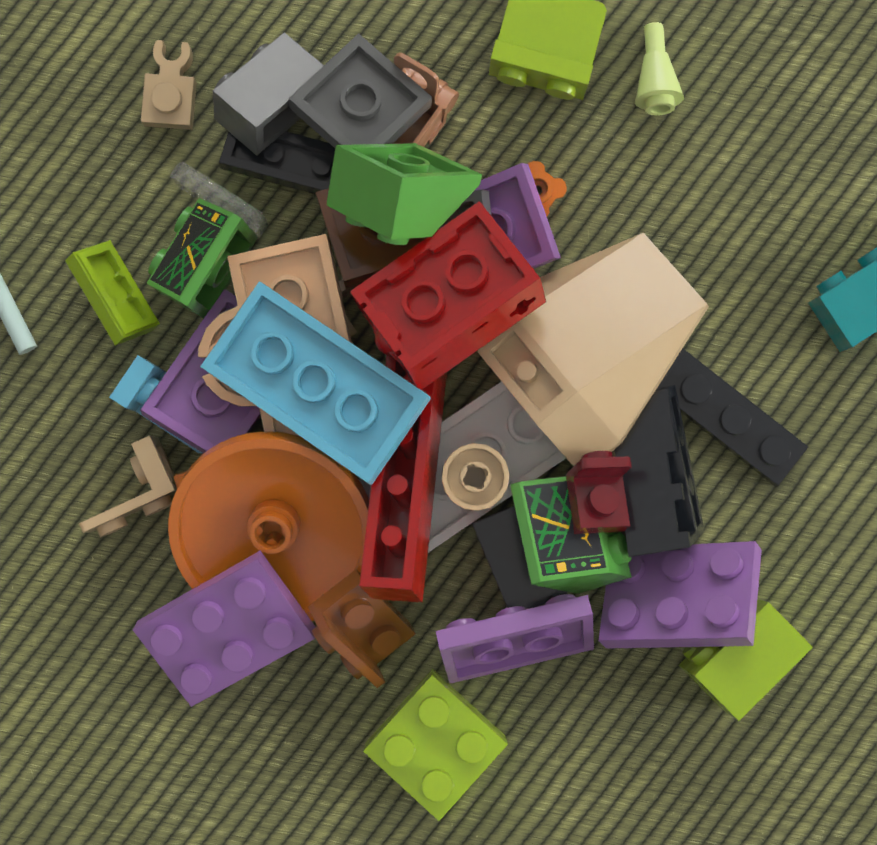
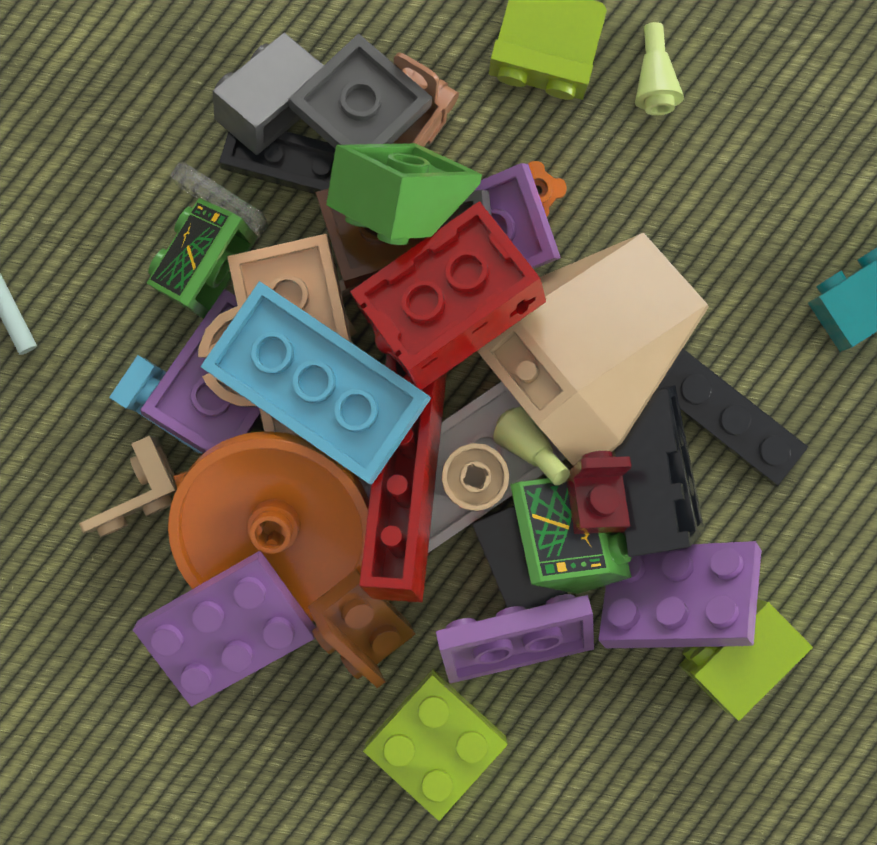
lime plate [65,240,160,346] -> none
tan plate [141,40,197,130] -> none
none -> yellowish green cone [493,406,570,485]

